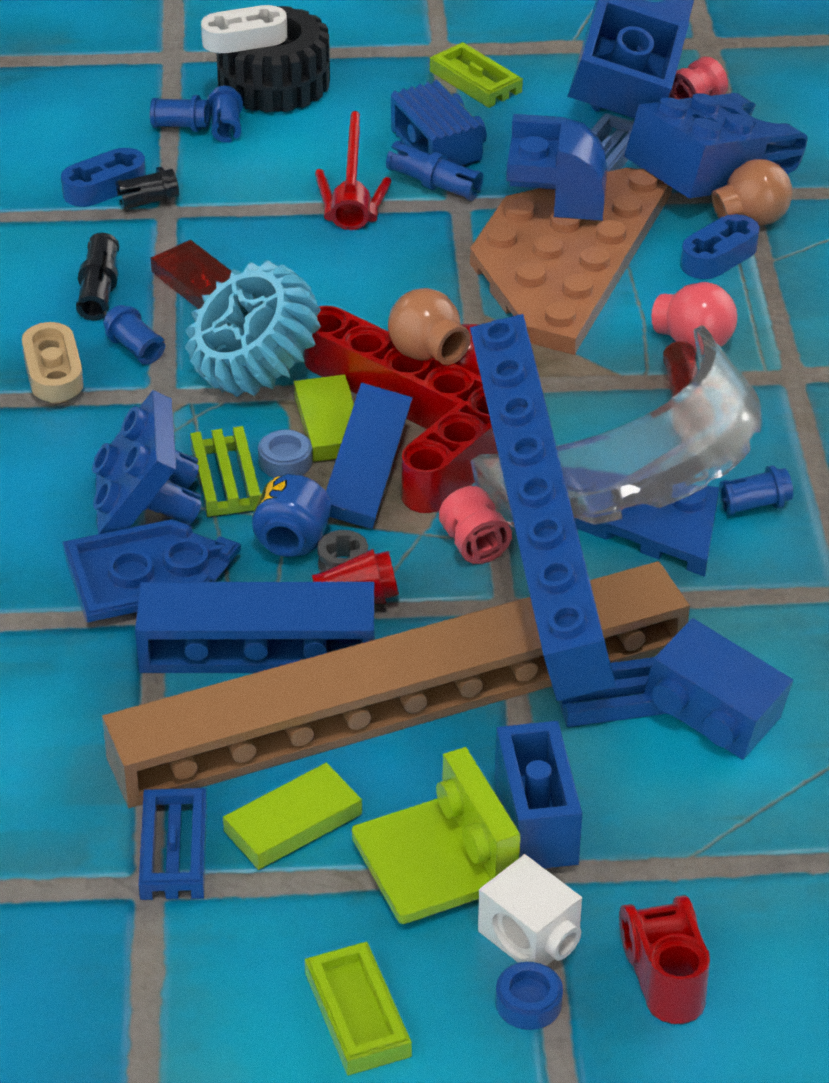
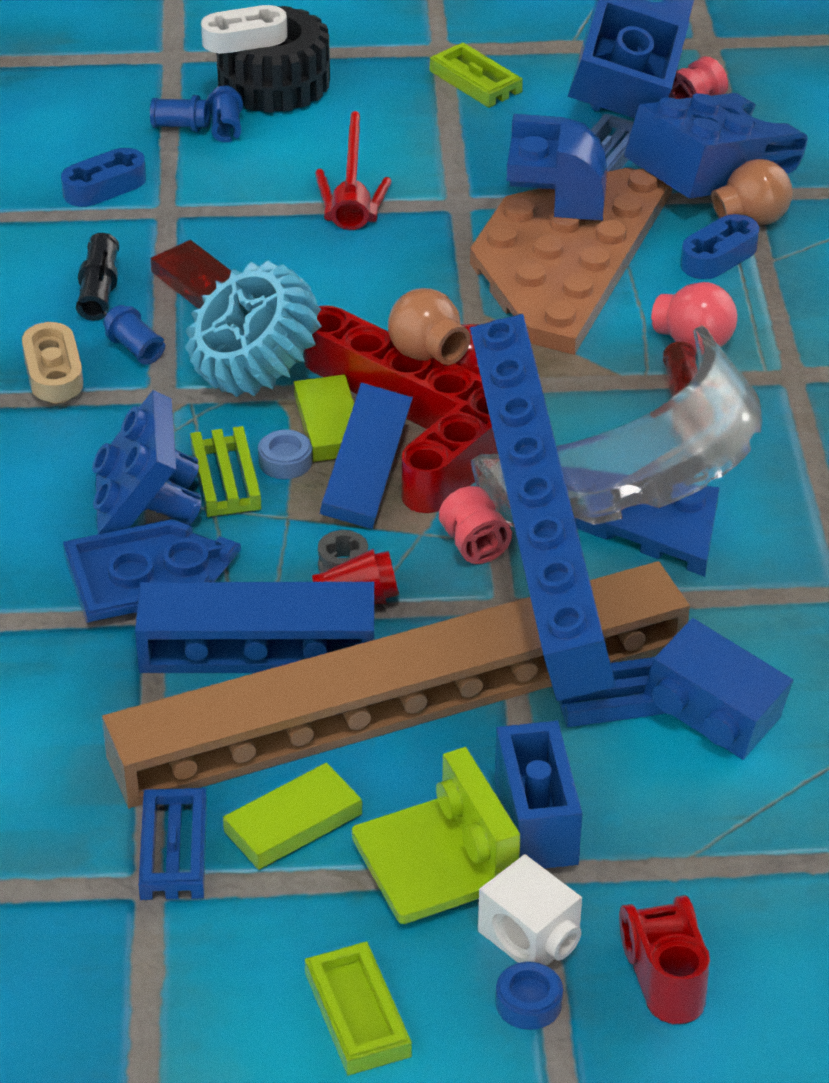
black pin [116,166,179,211] -> none
blue head [252,474,331,557] -> none
blue pin [386,140,484,201] -> none
blue brick [391,79,487,166] -> none
blue pin [719,465,793,515] -> none

